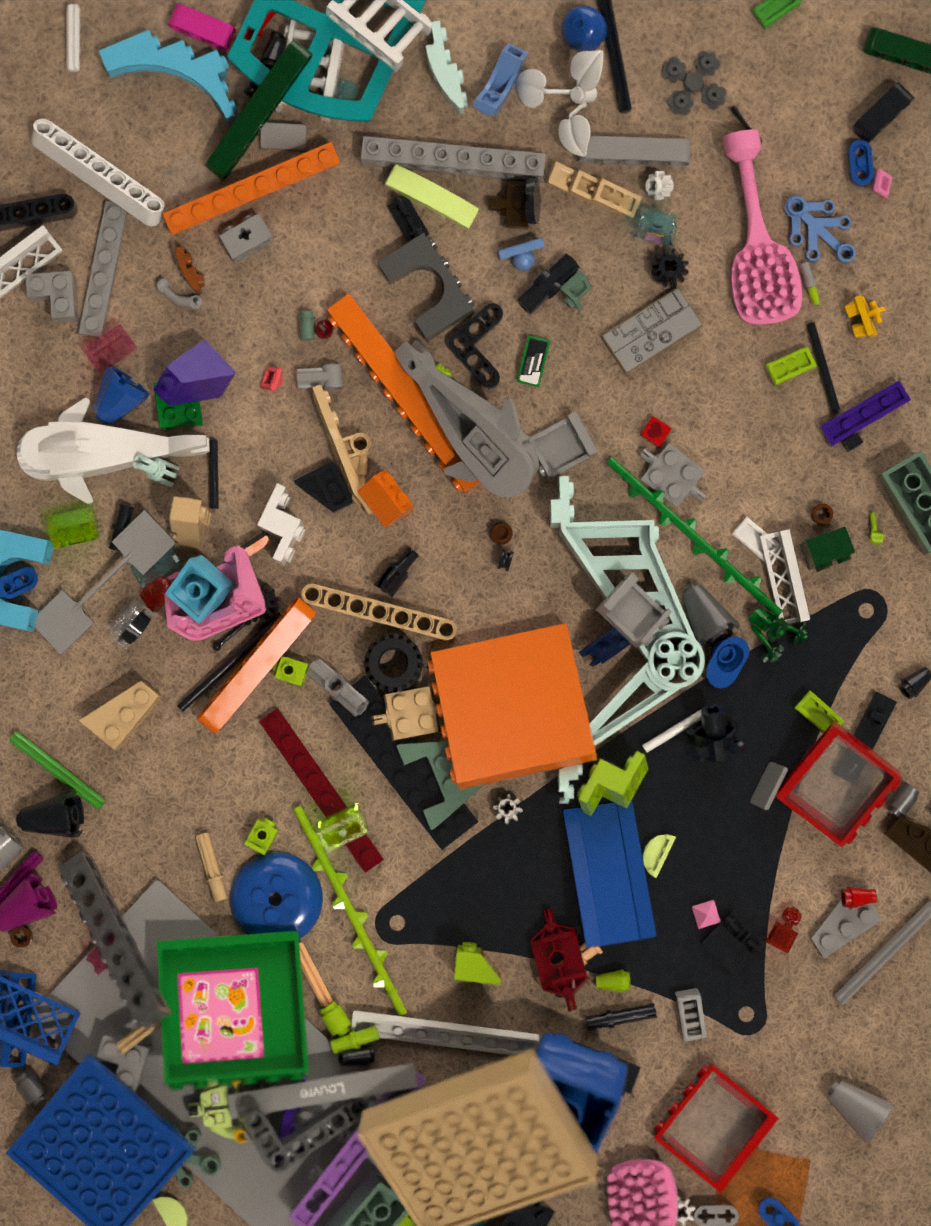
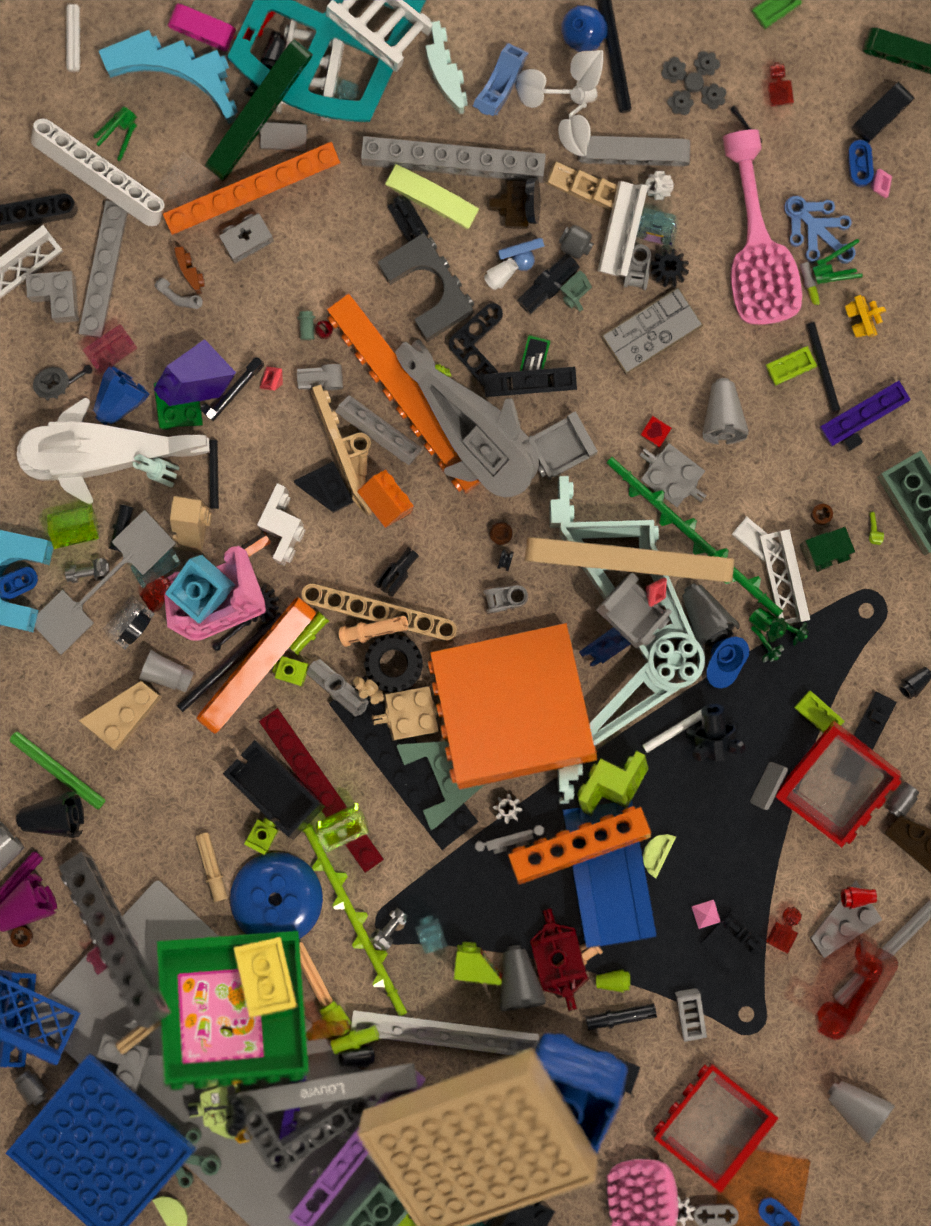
none -> dark grey gear [33,367,70,401]
none -> flat silver bar [65,558,110,583]
none -> black hinge [69,365,93,385]
none -> green plant [94,106,137,161]
none -> light grey plant [139,650,194,692]
none -> black hinge [201,358,264,422]
none -> black piece [223,740,325,840]
none -> black gear [225,1098,245,1137]
none -> light yellow plate [234,937,296,1019]
none -> lime pin [289,611,329,655]
none -> clear orange plate [306,1019,350,1041]
none -> light grey plate [335,395,423,465]
none -> light nougat pin [339,616,408,647]
none -> tan piece [353,676,384,704]
none -> flat silver bar [370,908,408,951]
none -> clear light blue brick [415,915,448,954]
none -> light grey plate [475,825,544,854]
none -> black hinge [483,366,577,397]
none -> light grey piece [483,585,528,614]
none -> white cone [484,258,518,290]
none -> dark grey cone [499,945,546,1011]
none -> orange brick [509,806,651,885]
none -> tan beam [525,537,734,582]
none -> dark grey head [558,225,594,259]
none -> white fence [598,181,648,277]
none -> light grey piece [623,244,651,291]
none -> coral slope [645,577,667,607]
none -> light grey cone [703,378,749,444]
none -> clear red plate [768,62,794,107]
none -> green plant [813,239,863,284]
none -> clear red windscreen [815,938,898,1040]

